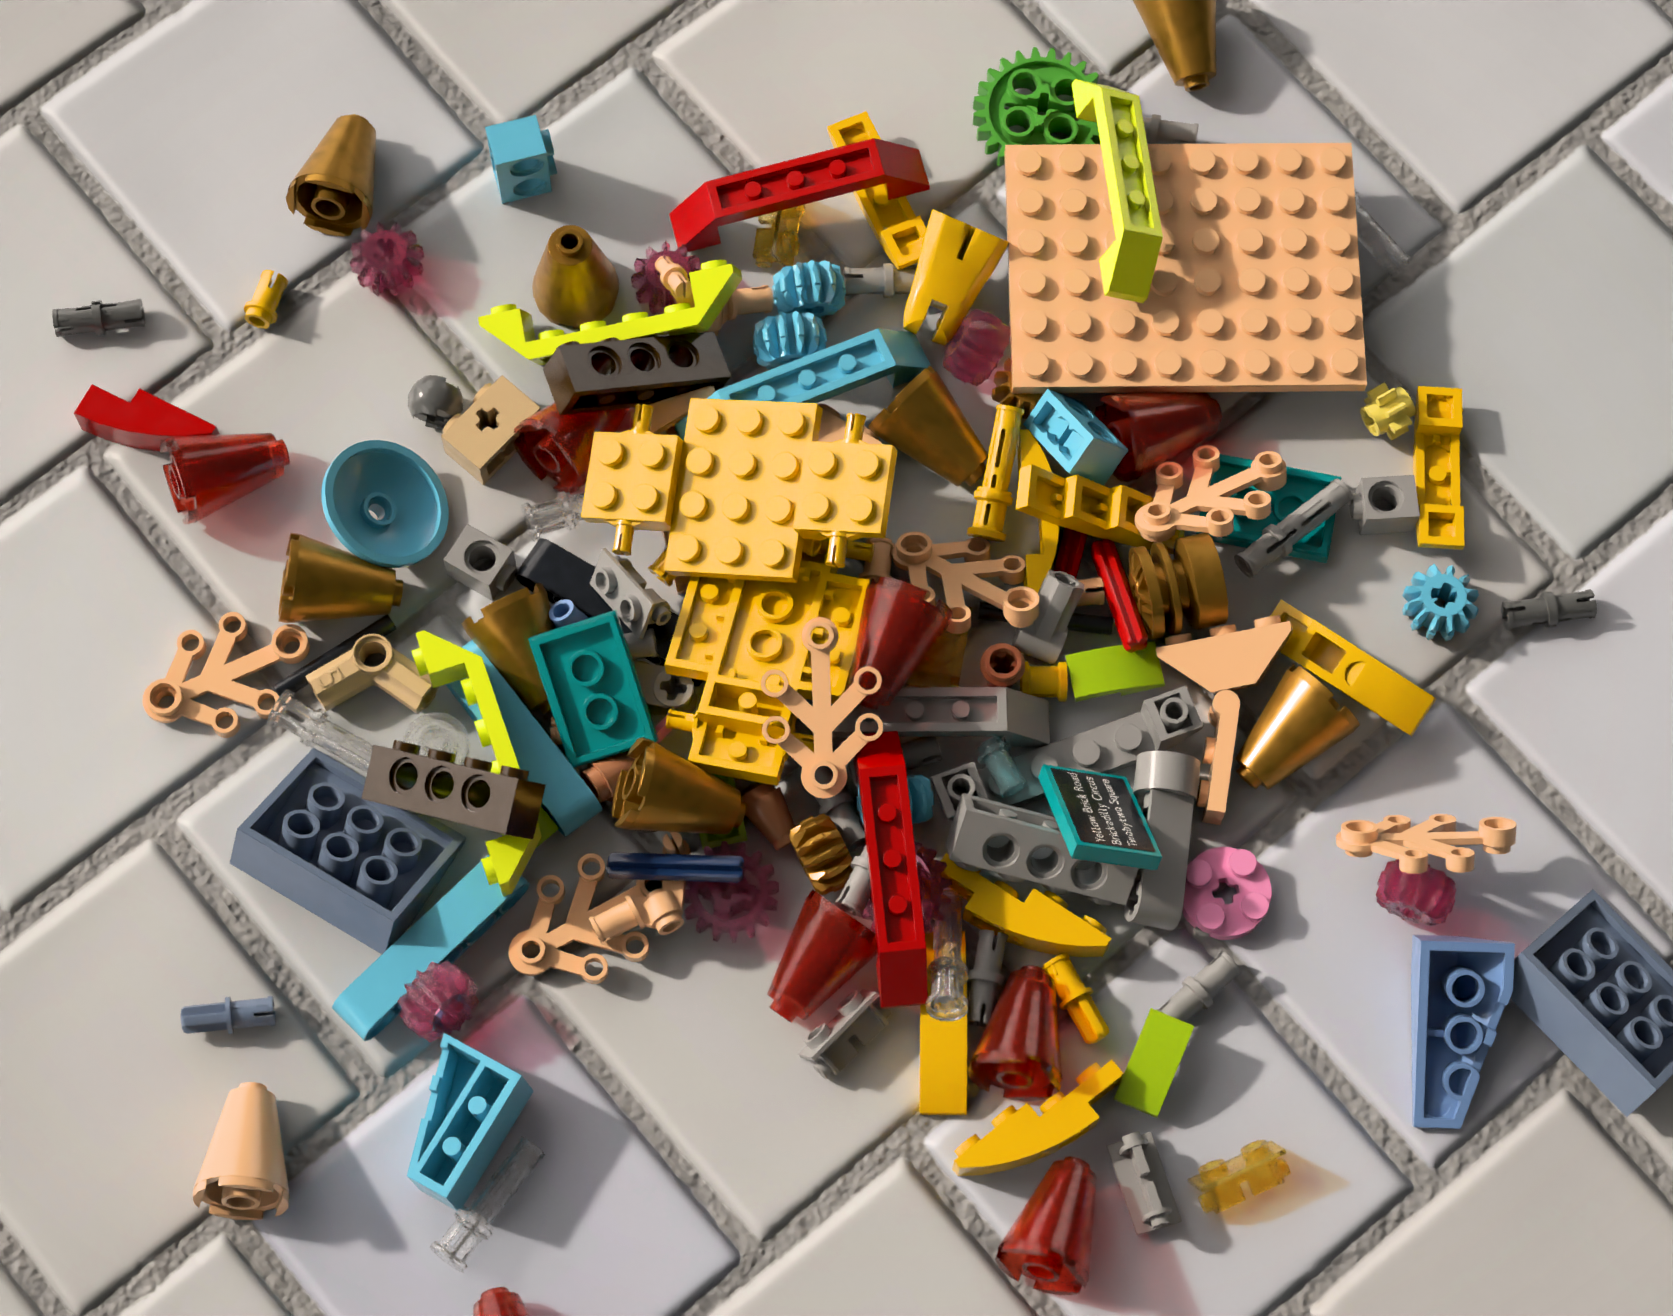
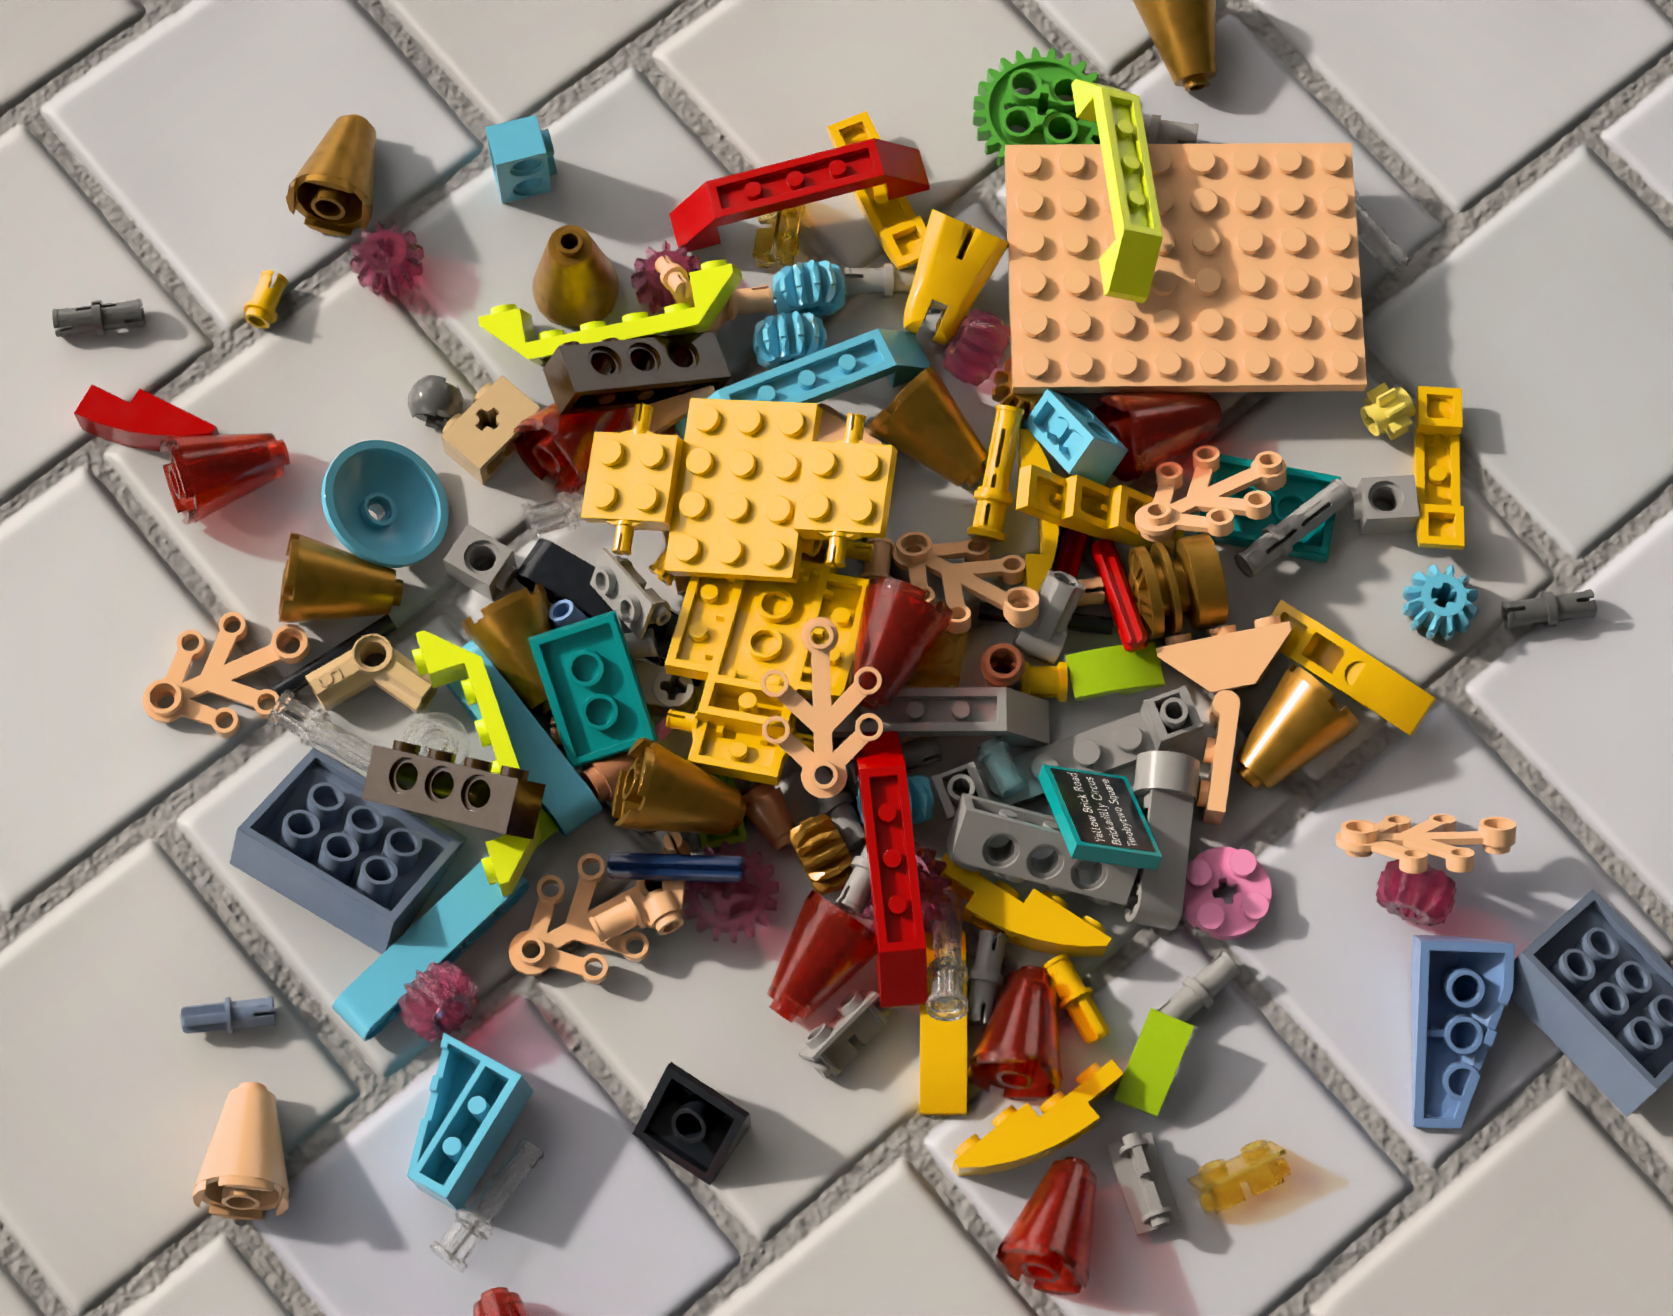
none -> black slope [632,1062,751,1185]

